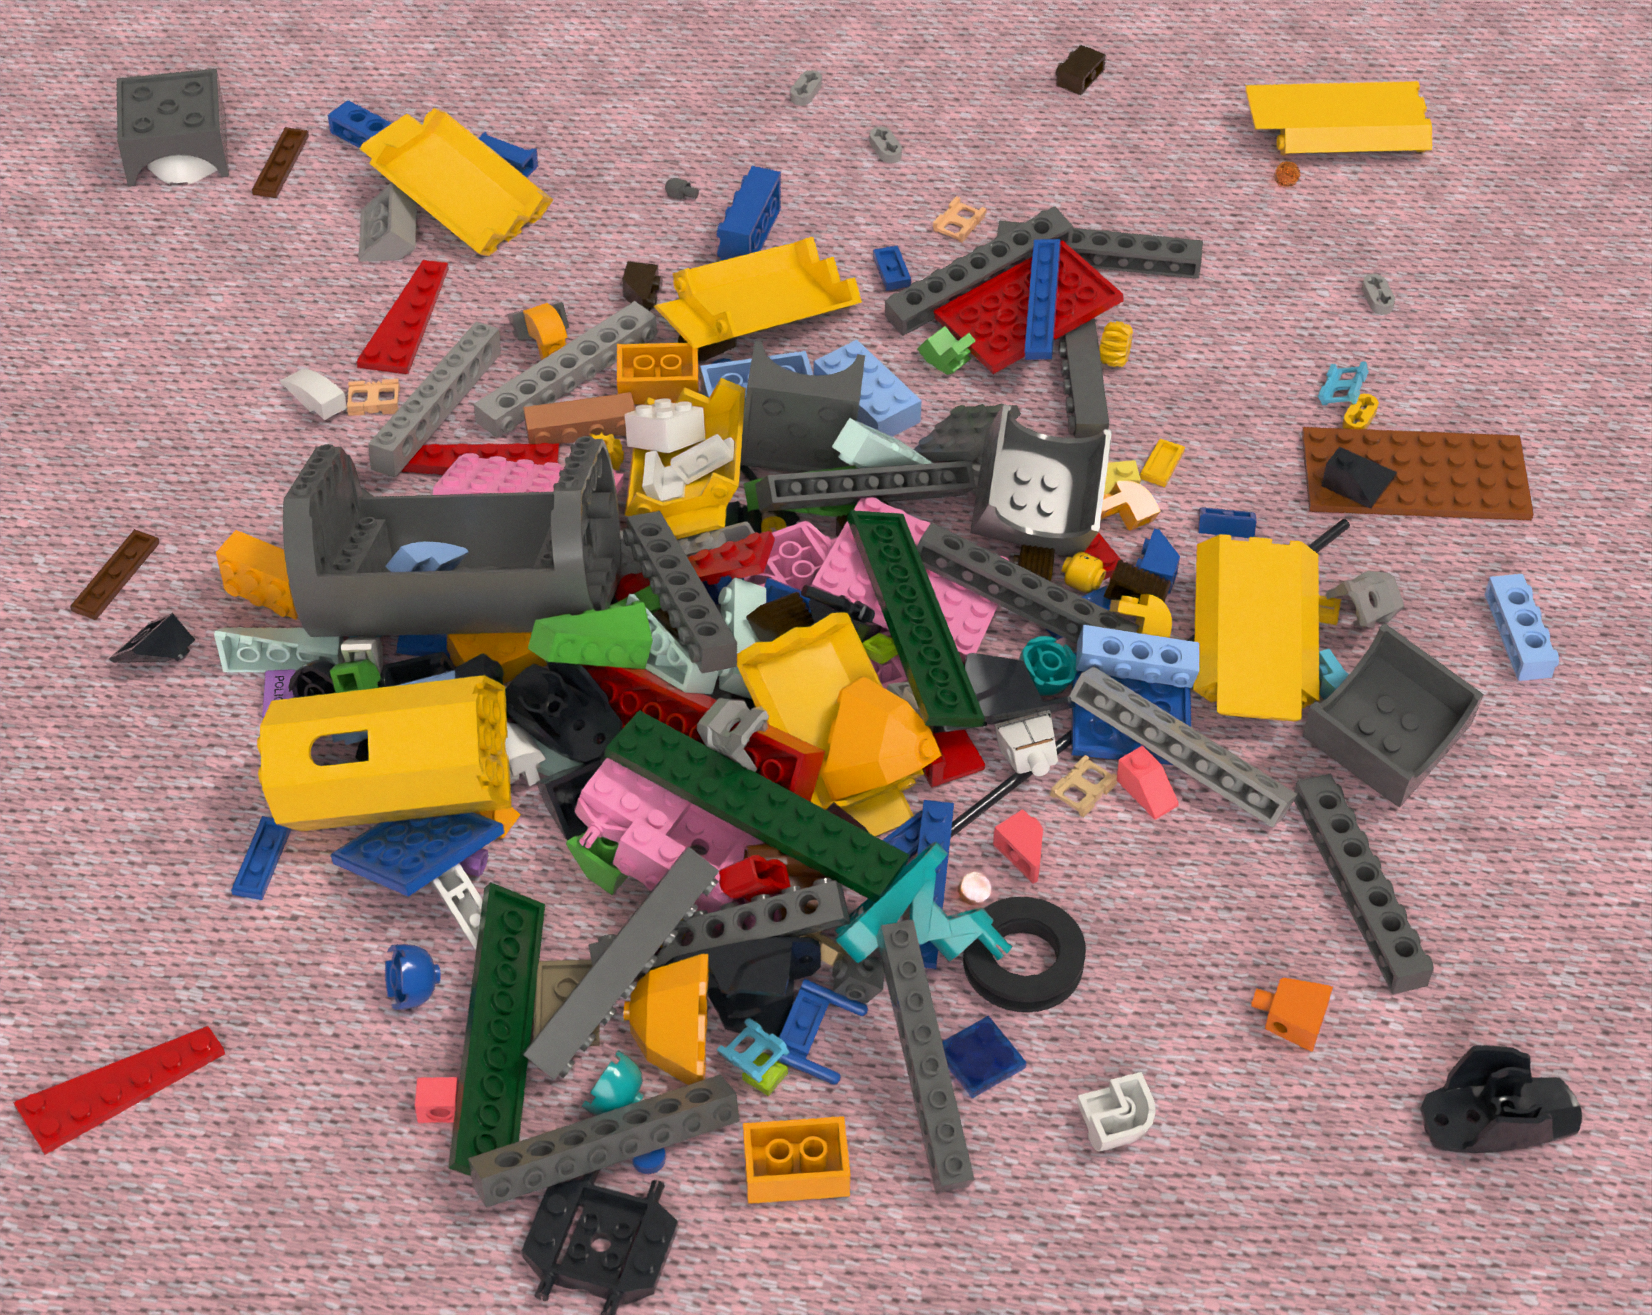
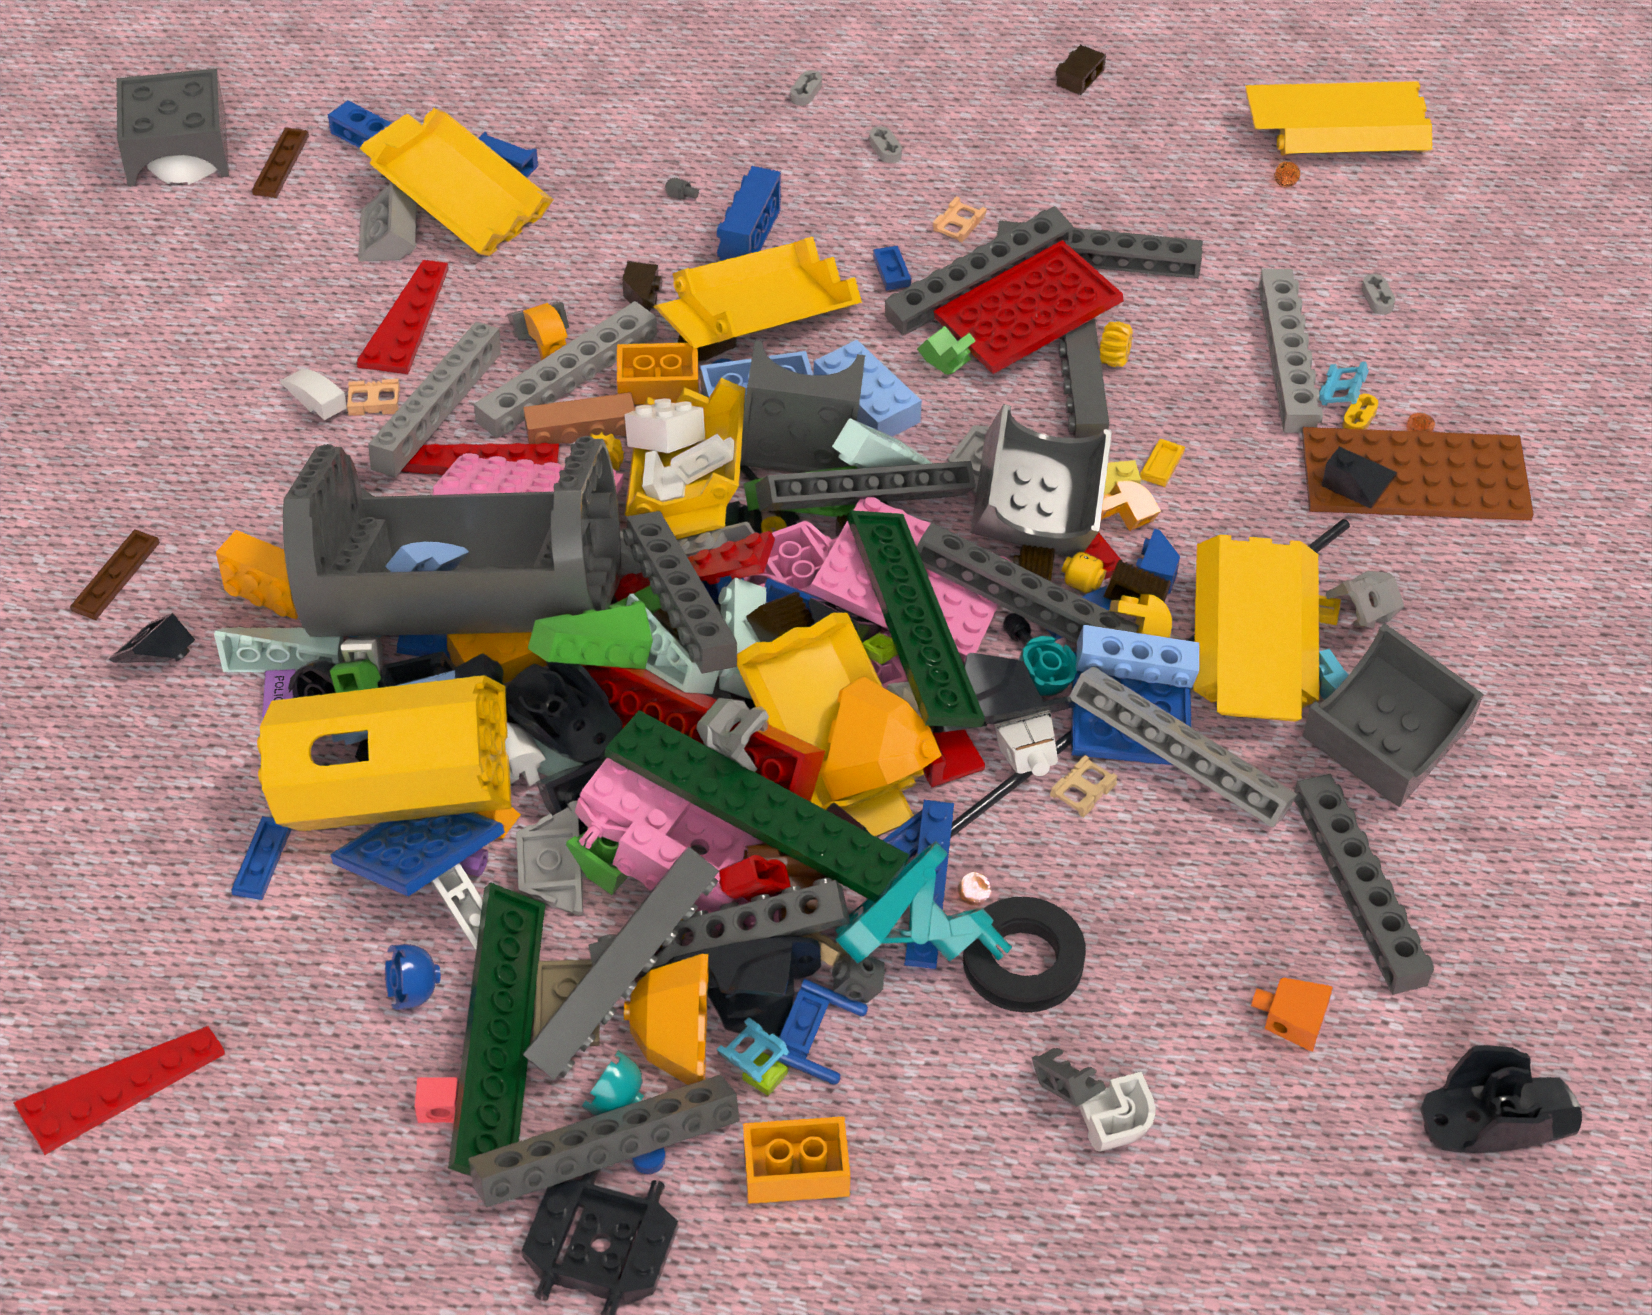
black piece [801,585,875,623] -> none
dark grey brick [876,920,975,1194] -> none
dark grey plate [913,404,1021,461] -> none
clear blue plate [942,1015,1027,1099] -> none
coral slope [993,809,1043,884] -> none
blue plate [1025,239,1061,360] -> none
coral slope [1117,745,1179,820] -> none
blue slope [1198,507,1257,538] -> none
light blue brick [1484,574,1559,681] -> none
none -> light grey wing [516,801,583,916]
none -> black cylinder [1003,613,1033,646]
none -> dark grey hinge [1031,1048,1106,1107]
none -> light grey brick [1258,269,1323,433]
none -> clear orange tile [1406,413,1435,432]

